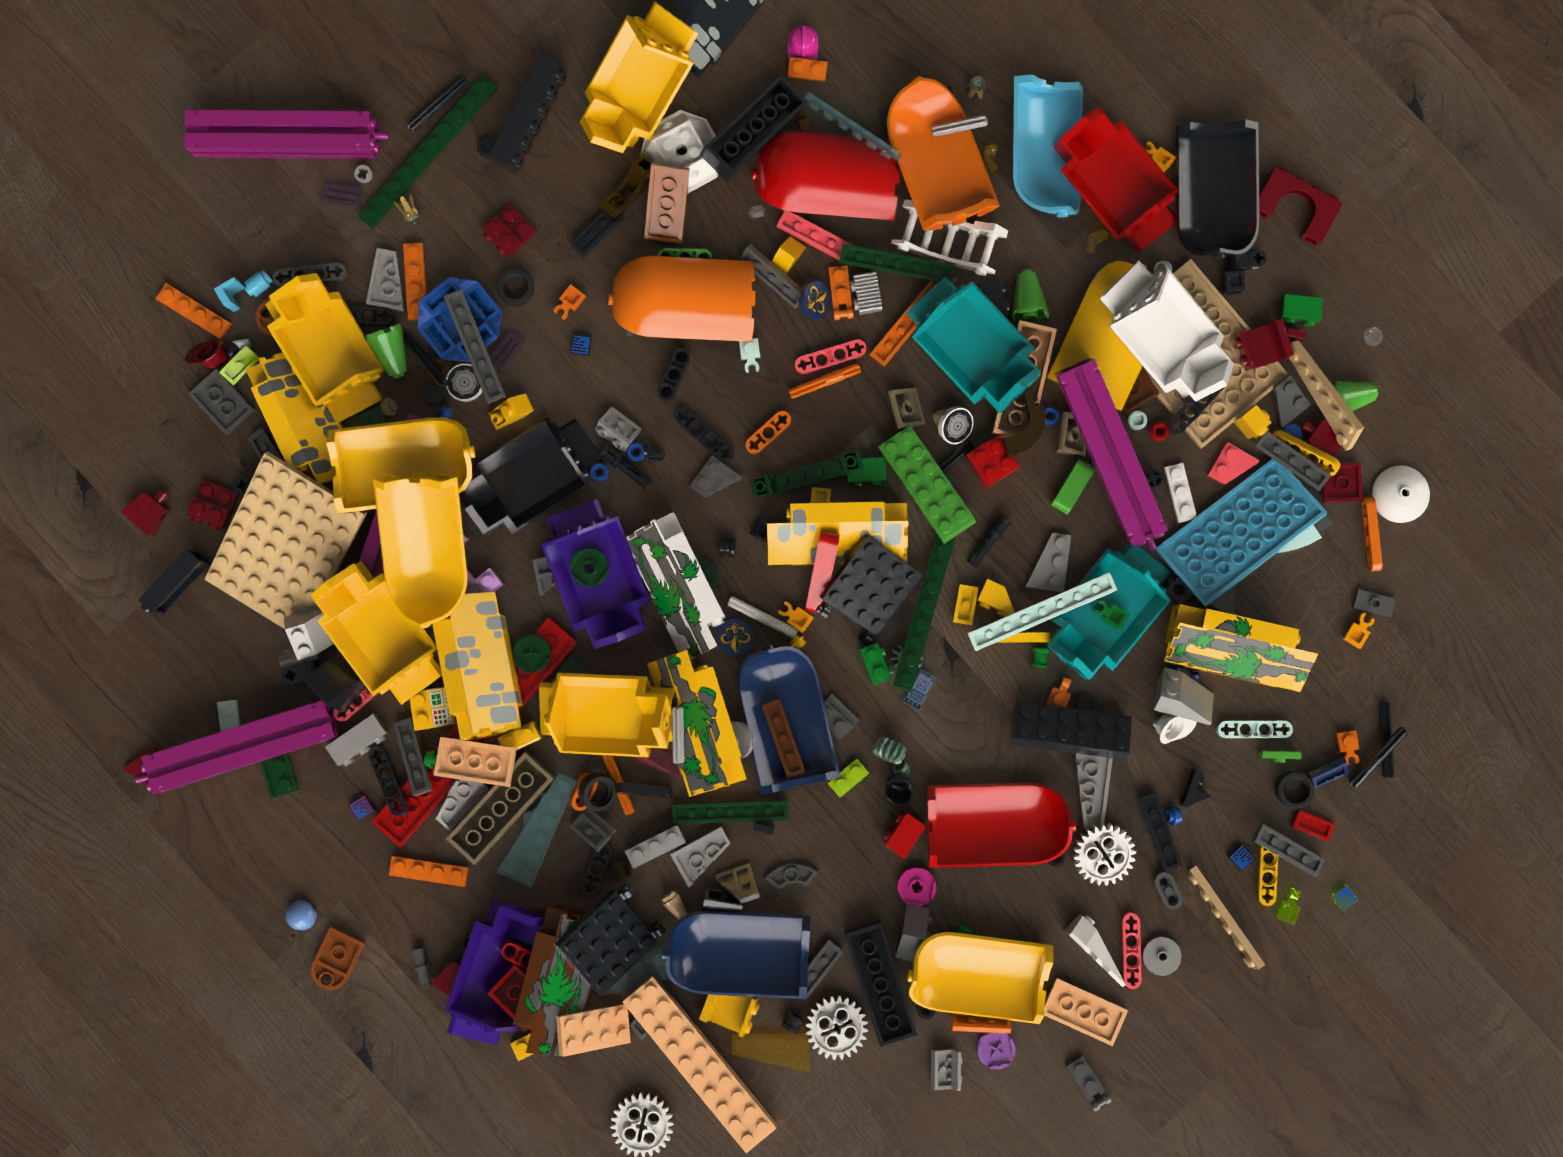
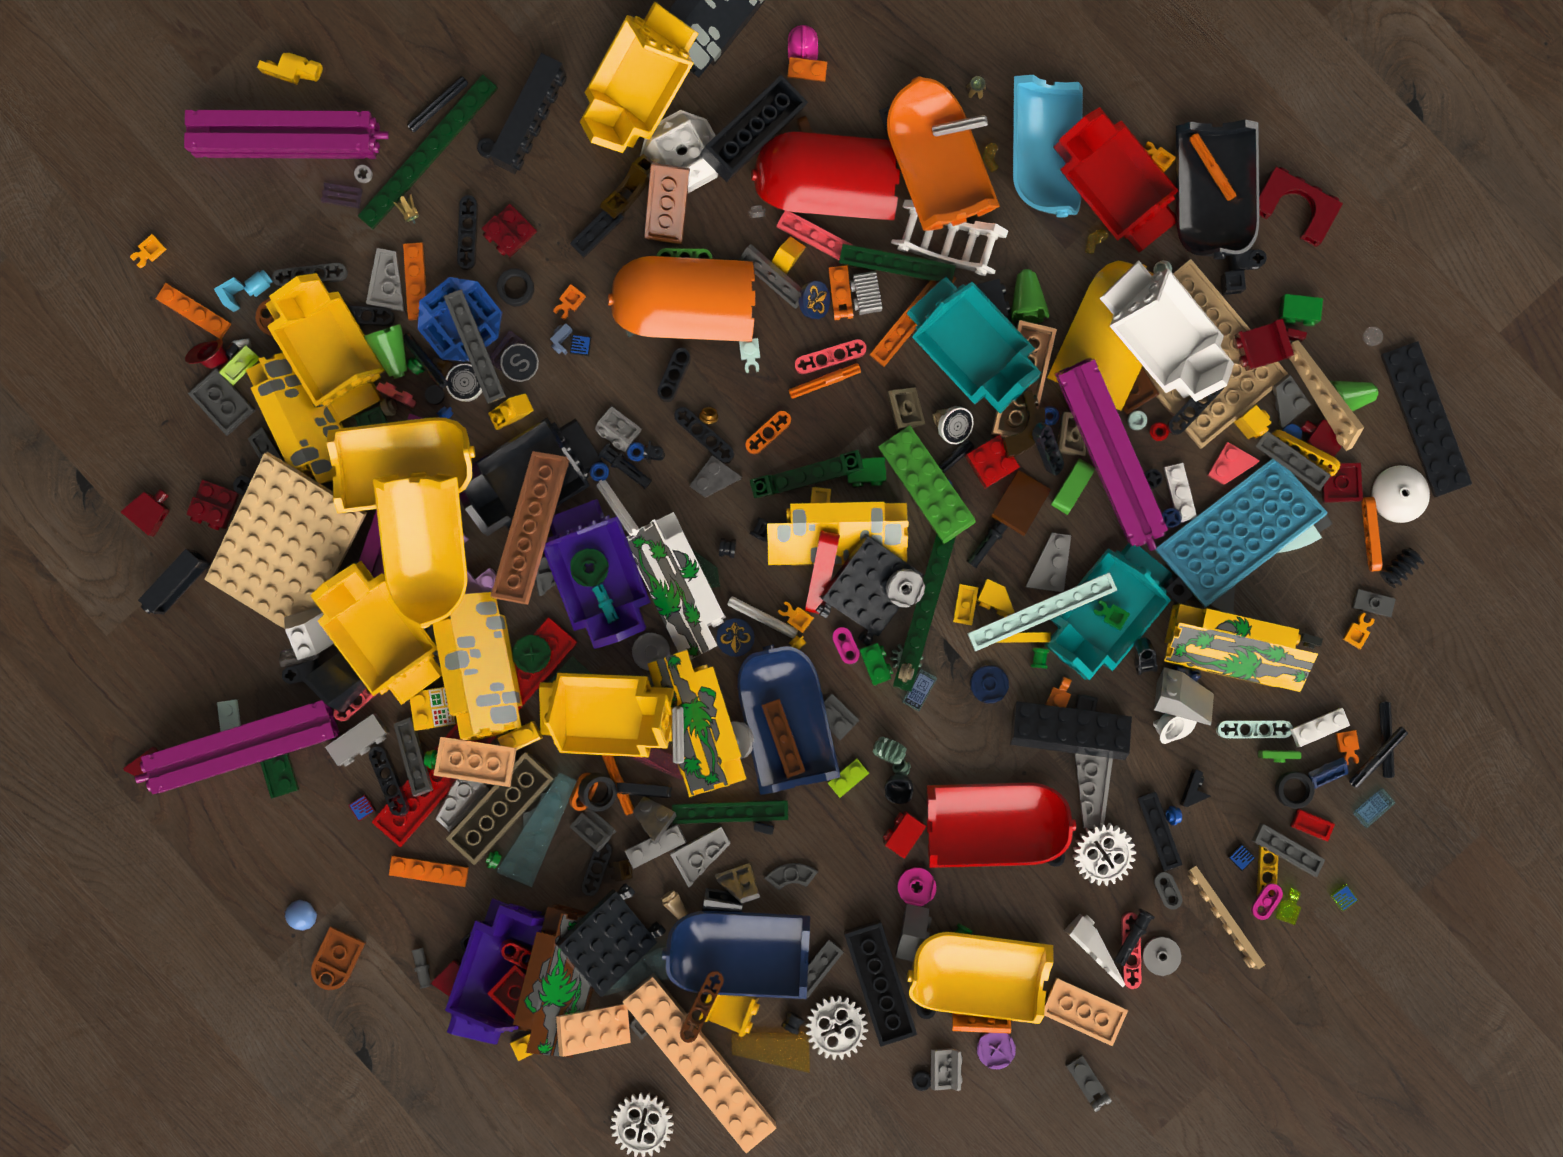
clear light blue plate [805,92,902,161] -> none
none -> light orange plate [130,234,167,268]
none -> yellow plate [257,53,323,85]
none -> coral wing [376,382,417,409]
none -> green plate [407,357,425,375]
none -> black beam [457,195,478,270]
none -> green plate [485,850,502,869]
none -> nougat plate [491,451,569,605]
none -> black tile [500,344,539,382]
none -> sand blue bracket [550,323,573,355]
none -> teal pin [592,584,620,624]
none -> white axle [597,480,639,536]
none -> light grey tile [632,633,670,671]
none -> flat silver wing [633,796,676,845]
none -> reddish brown beam [680,970,724,1043]
none -> pearl gold plate [699,407,718,424]
none -> dark pink plate [832,627,860,664]
none -> light grey plate [886,569,925,607]
none -> dark tan plate [898,663,914,682]
none -> black tile [912,1070,931,1091]
none -> dark blue tile [970,665,1009,703]
none -> reddish brown tile [991,470,1051,536]
none -> black beam [1032,422,1064,475]
none -> black pin [1114,908,1155,966]
none -> black piece [1134,638,1158,675]
none -> dark blue wheel [1162,508,1182,527]
none -> orange axle [1190,133,1236,201]
none -> dark pink plate [1251,883,1283,920]
none -> white plate [1290,708,1350,747]
none -> pearl dark grey plate [1300,633,1323,649]
none -> clear light blue tile [1353,788,1395,828]
none -> black piece [1380,548,1424,588]
none -> black plate [1381,341,1472,498]

